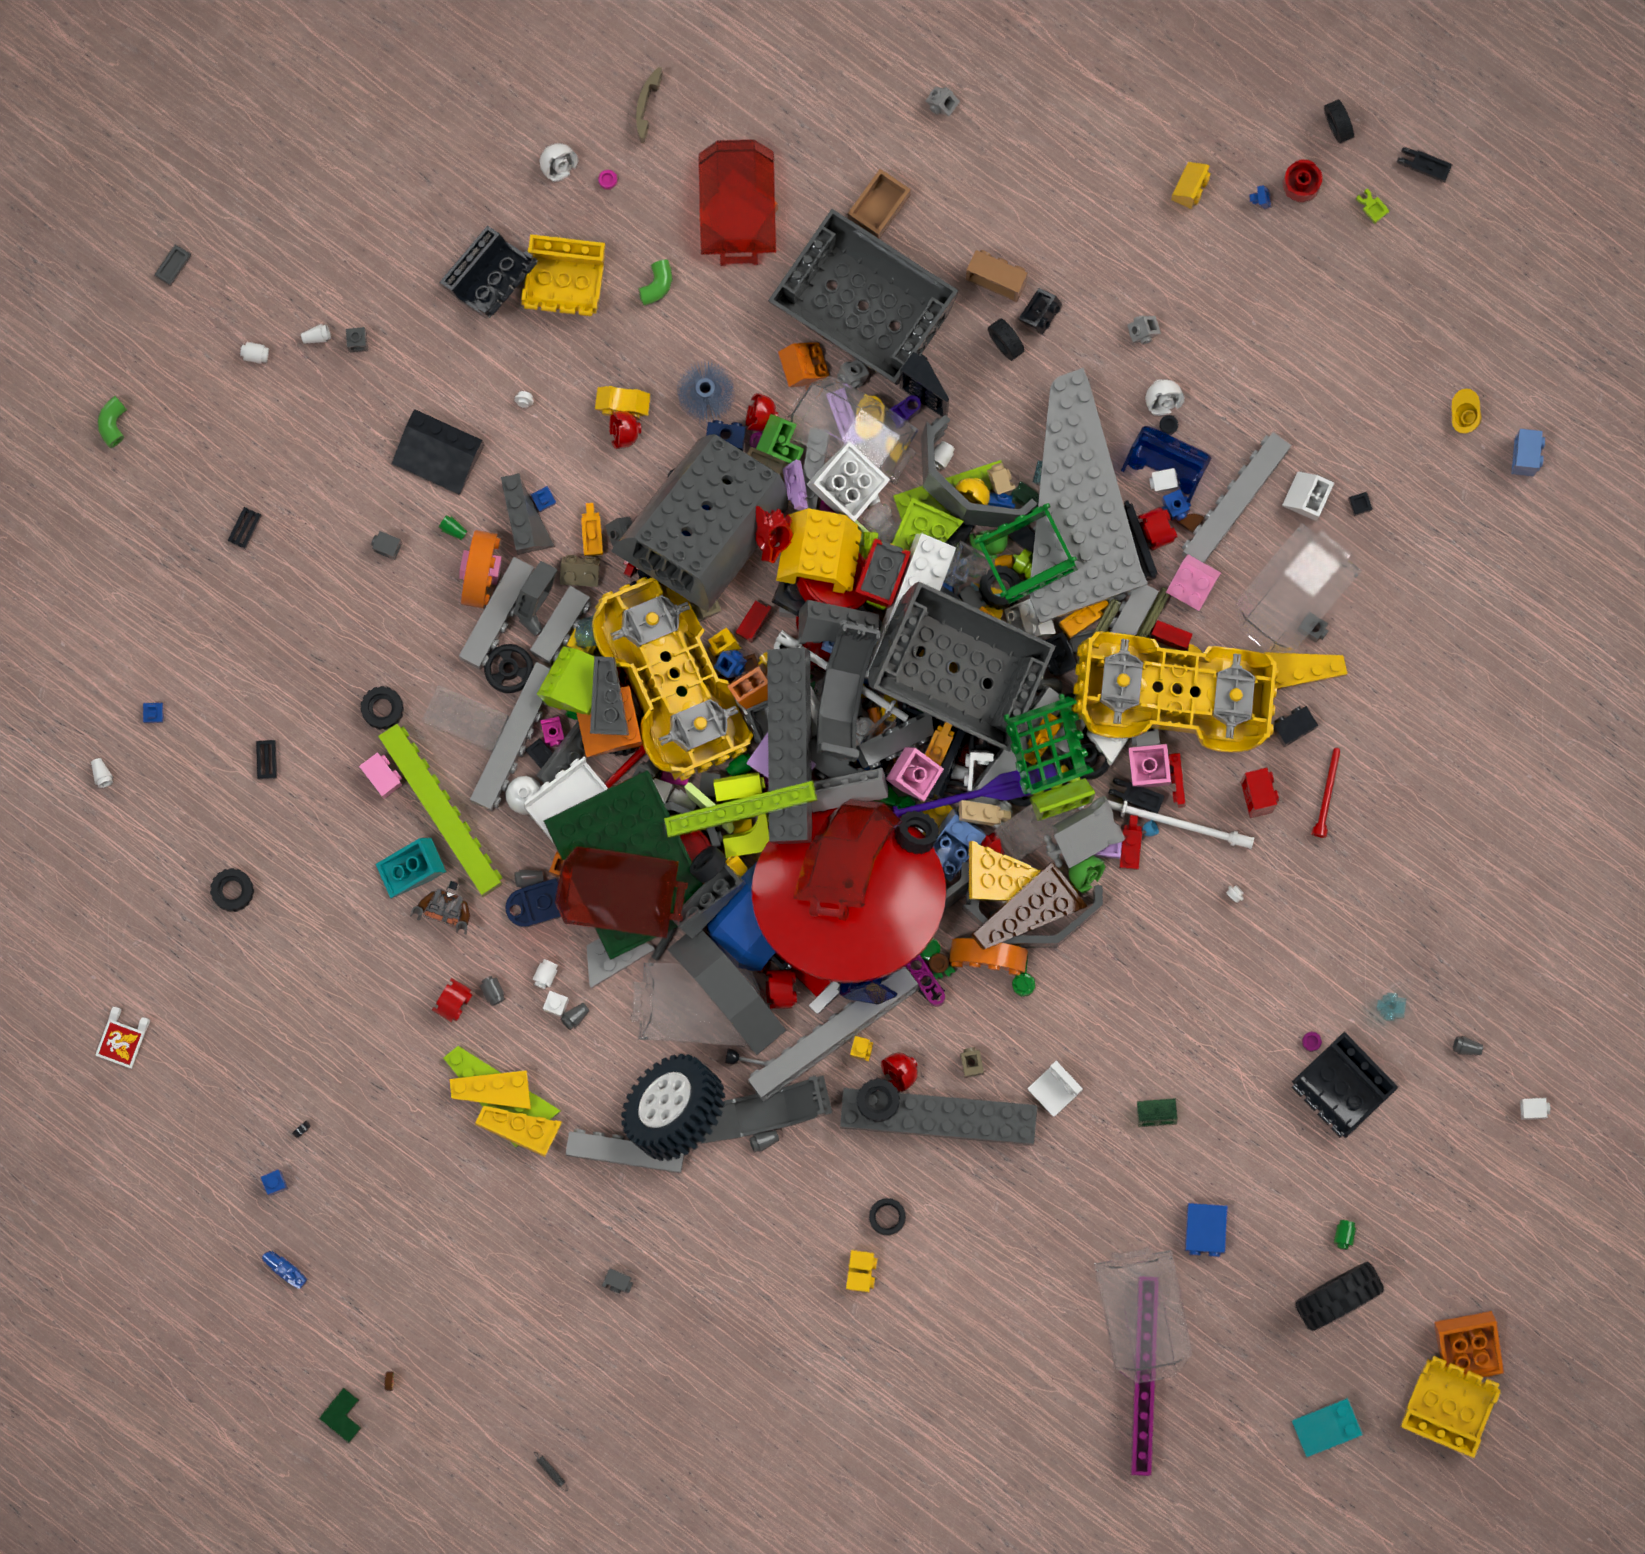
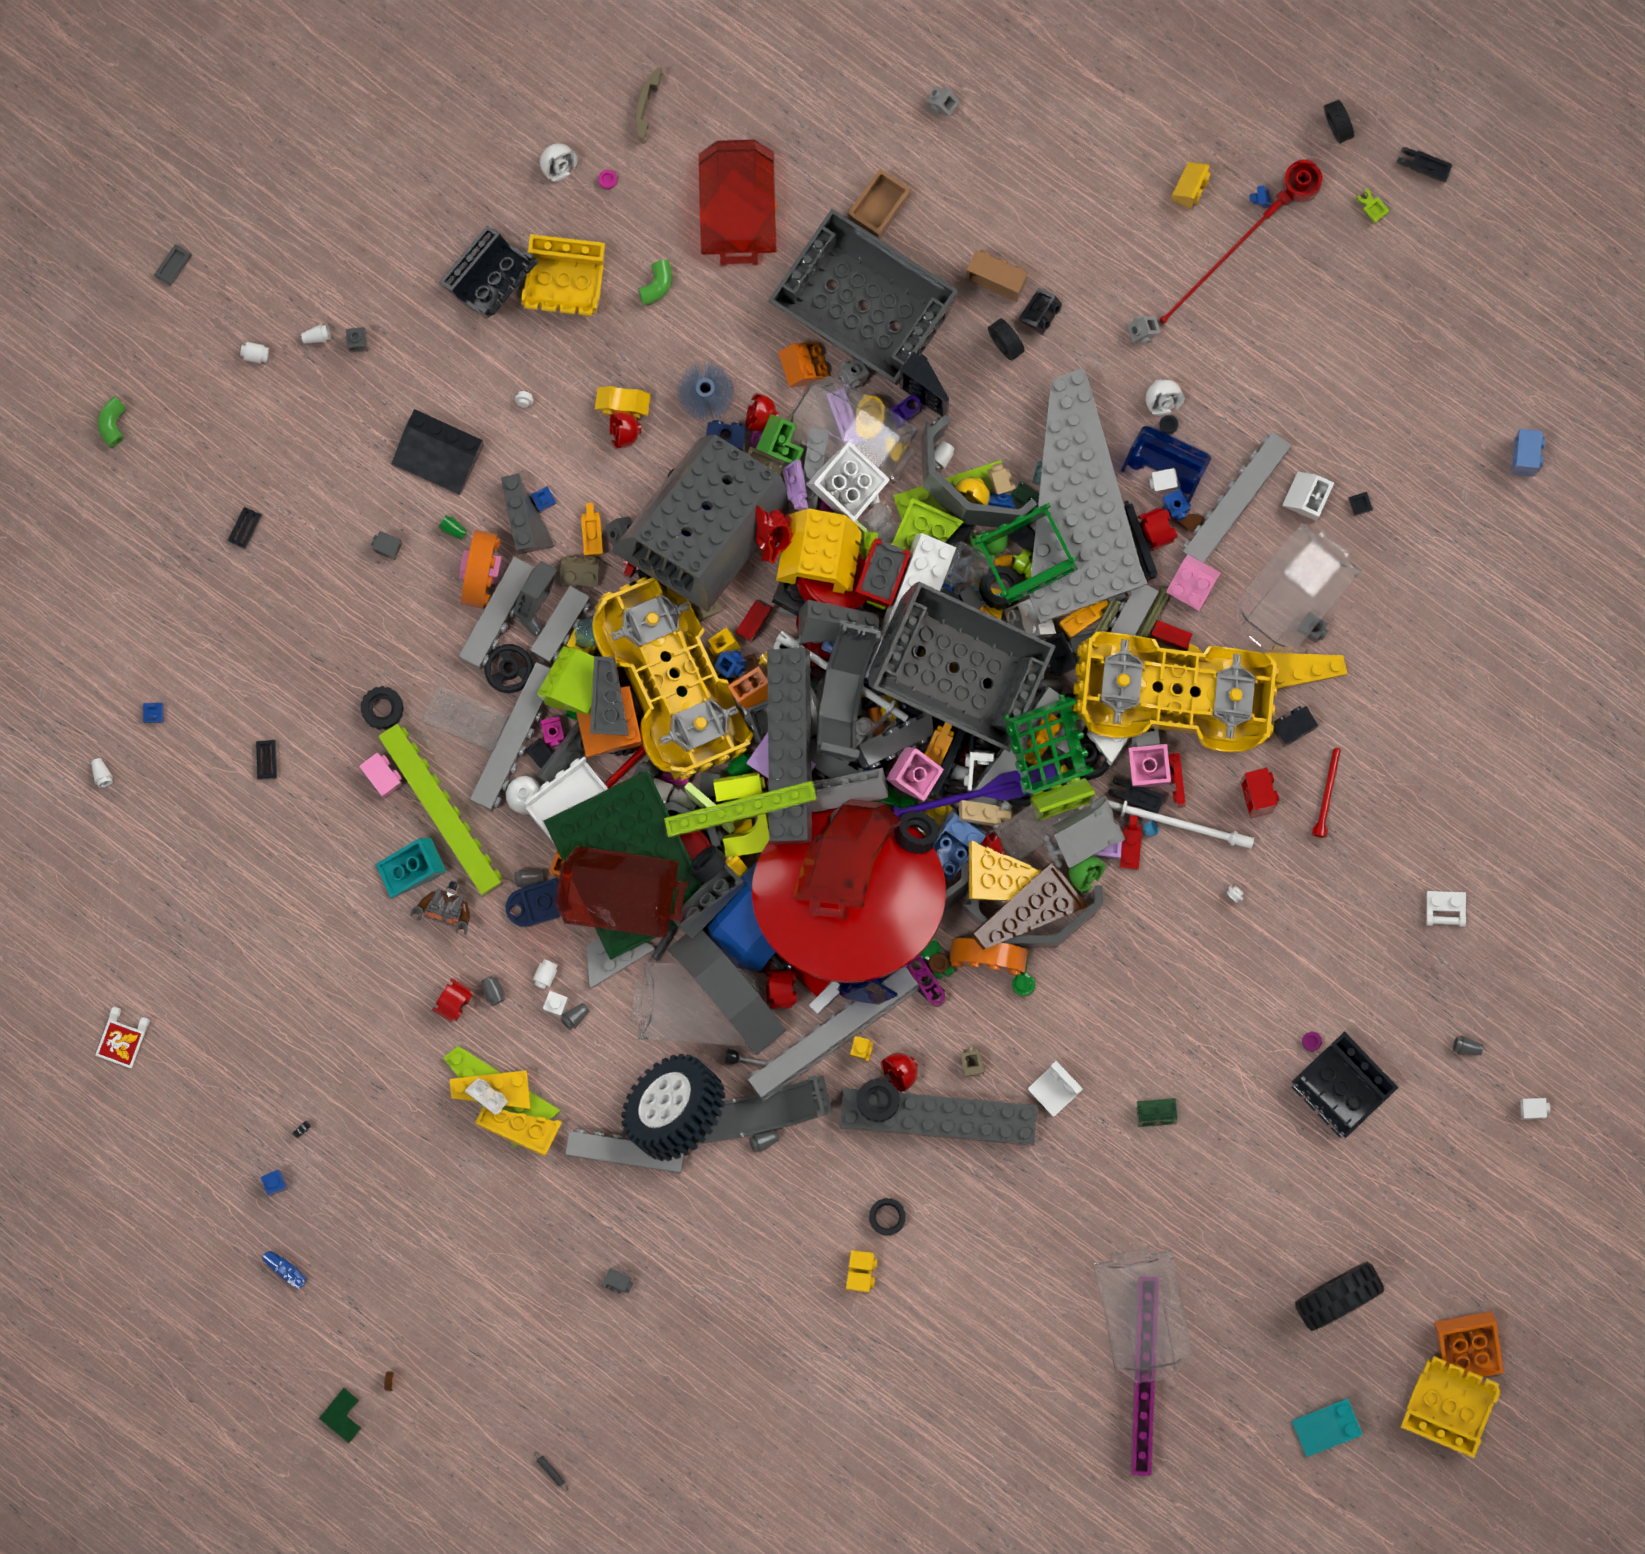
black tyre [210,868,254,912] -> none
blue brick [1185,1203,1227,1257] -> none
green brick [1334,1220,1356,1250] -> none
clear light blue brick [1376,993,1407,1021] -> none
yellow piece [1451,389,1482,434] -> none
none -> white hinge [465,1078,509,1115]
none -> red piece [1160,190,1292,323]
none -> white plate [1426,891,1466,927]

